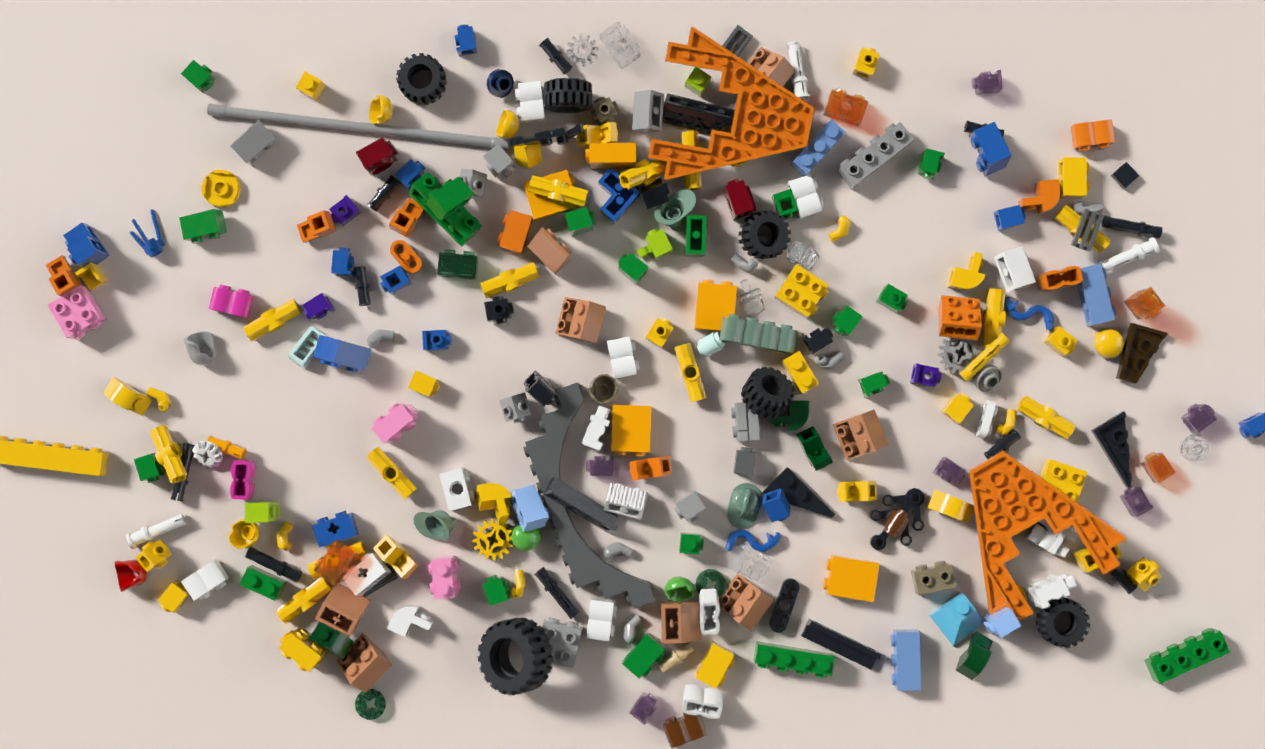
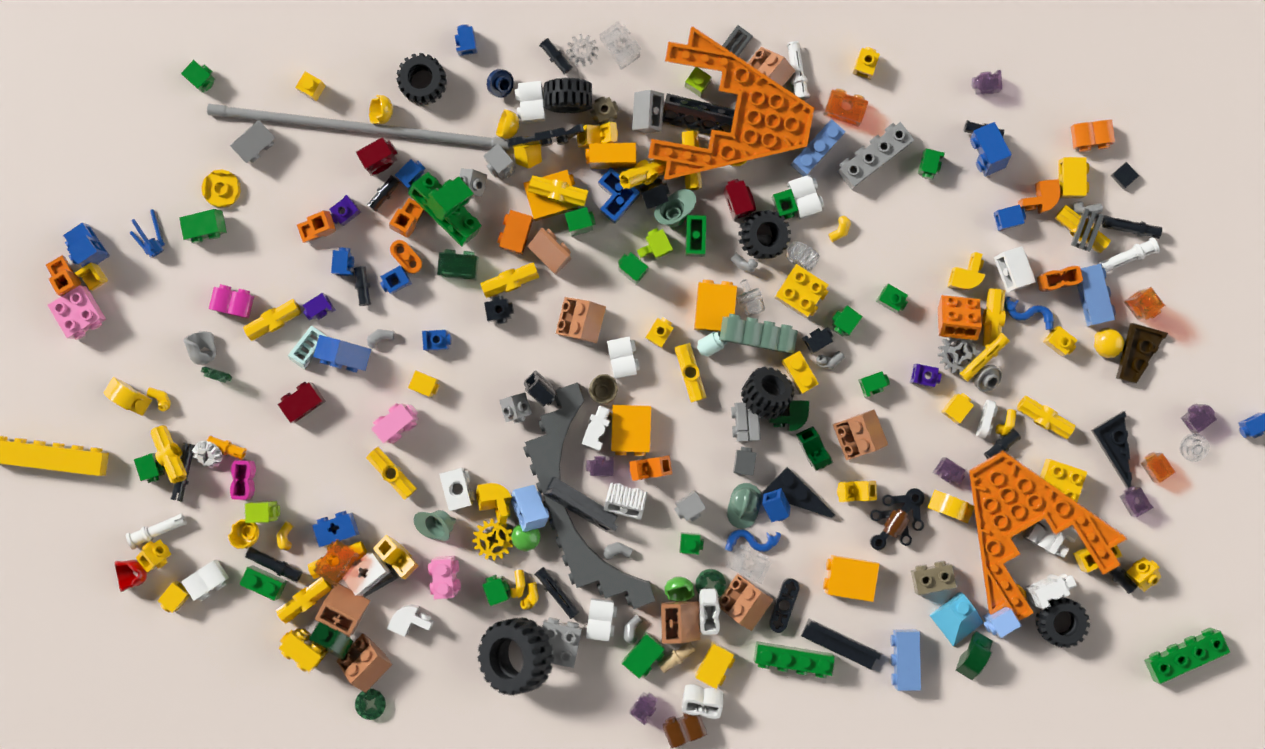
none -> clear green gear [201,366,232,383]
none -> dark red brick [277,382,326,423]
none -> yellow arm [520,582,539,610]

